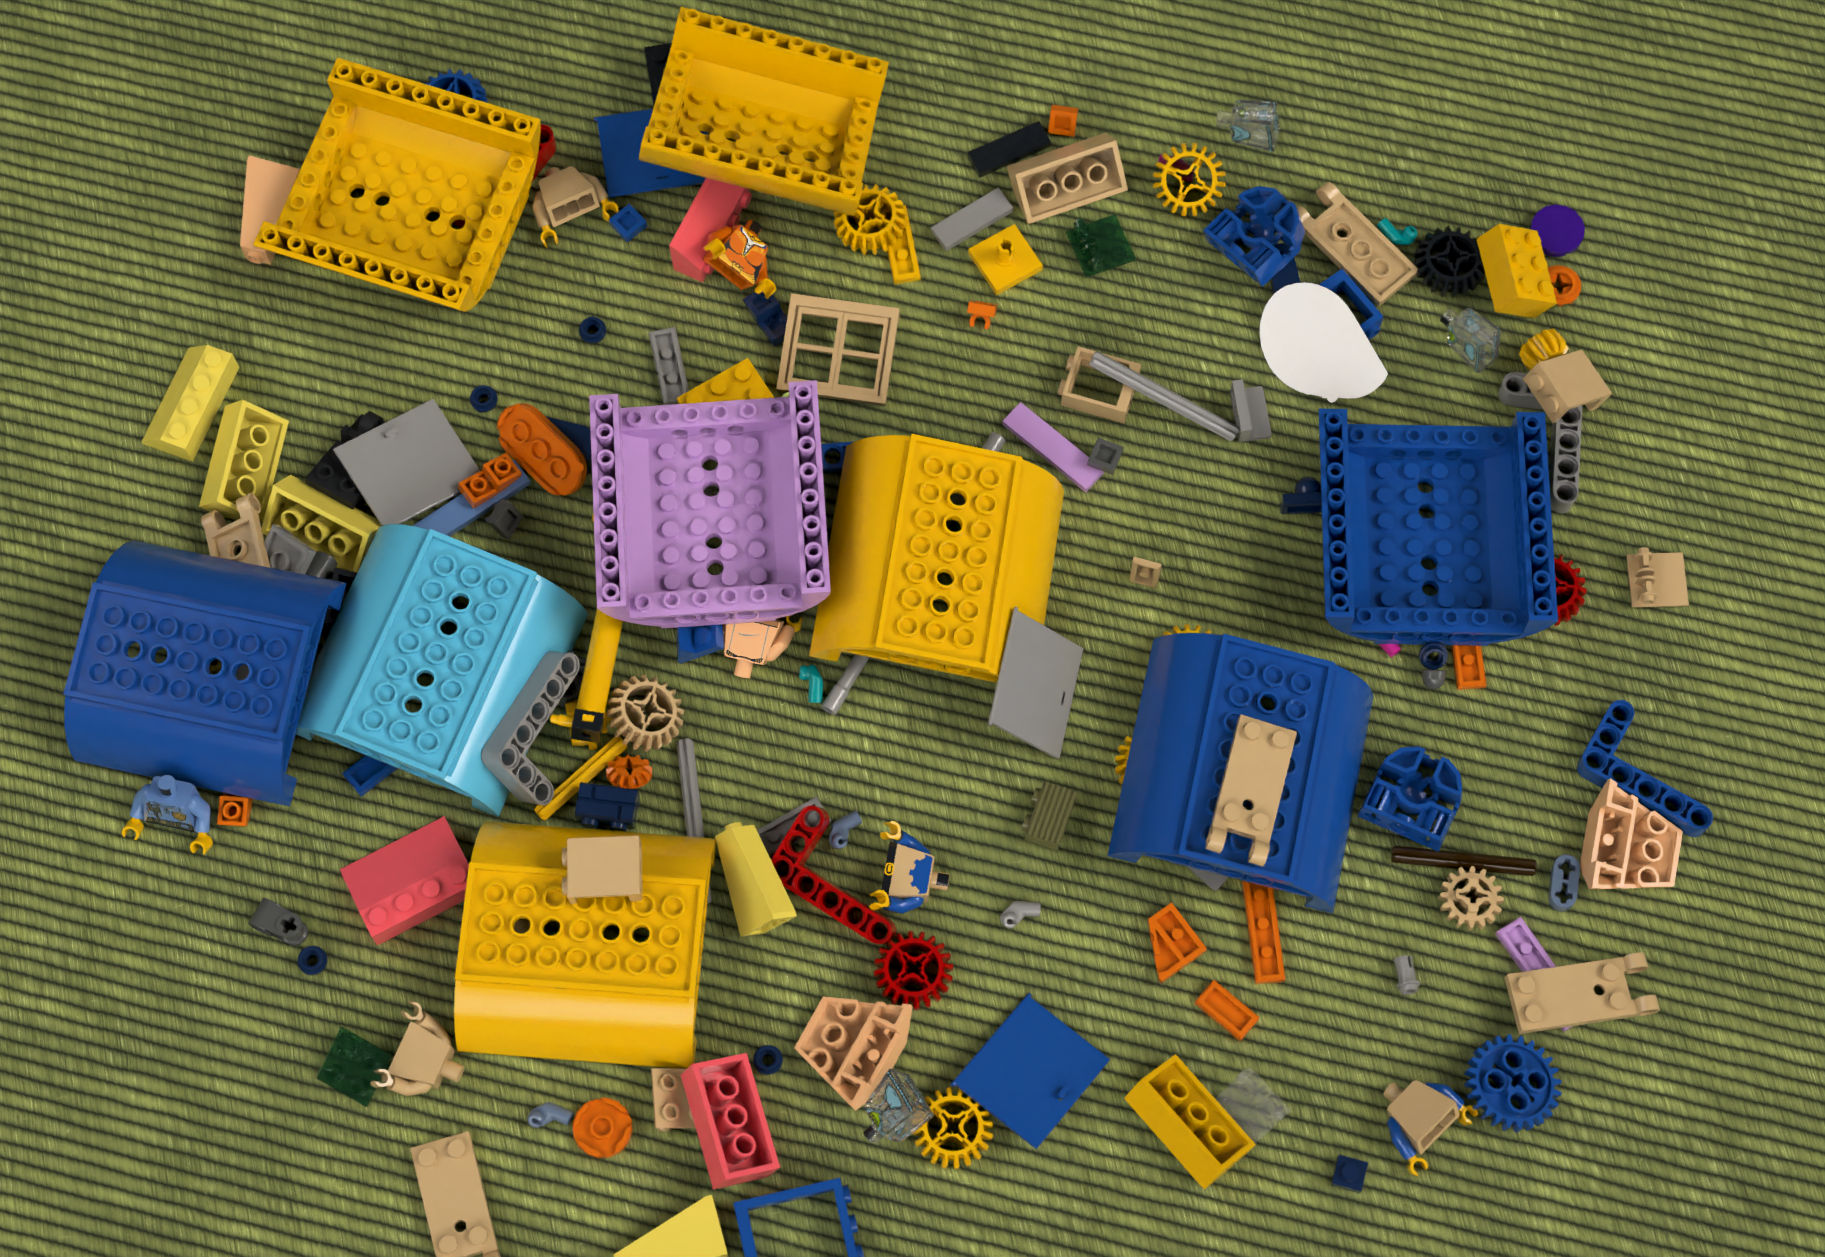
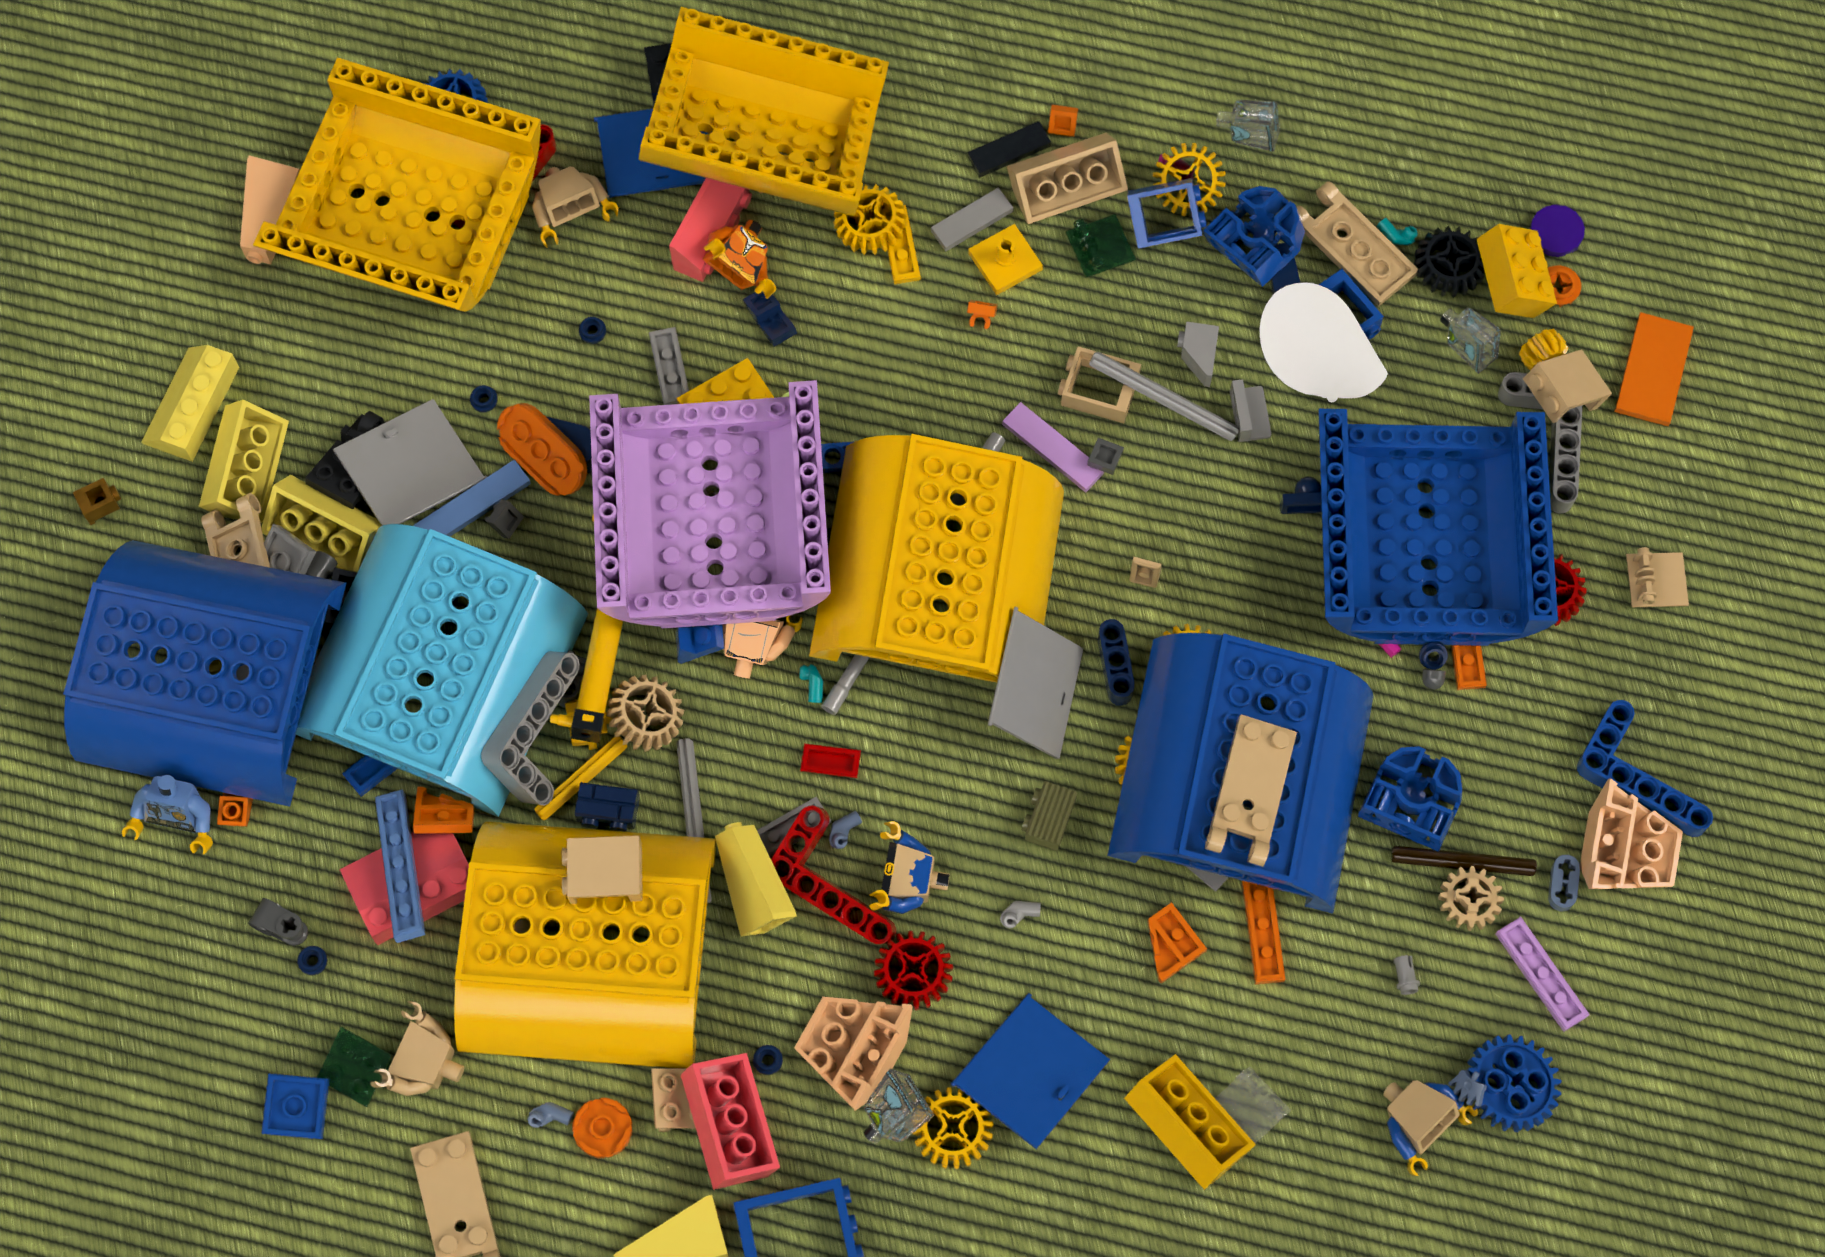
orange slope [458,453,522,509] -> none
orange gear [606,753,652,789] -> none
blue tile [609,204,648,242] -> none
tan window [776,293,900,406] -> none
orange tile [1194,980,1260,1041] -> none
dark blue plate [1331,1154,1368,1193] -> none
tan hinge [1504,952,1660,1034] -> none
none -> pearl gold brick [73,478,121,525]
none -> blue tile [261,1073,330,1139]
none -> medium blue tile [375,789,425,943]
none -> orange wing [413,786,474,834]
none -> red tile [800,743,861,778]
none -> dark blue beam [1098,619,1134,706]
none -> blue window [1127,178,1207,248]
none -> light grey slope [1177,322,1219,387]
none -> sand blue piece [1448,1070,1487,1107]
none -> orange tile [1614,312,1694,426]

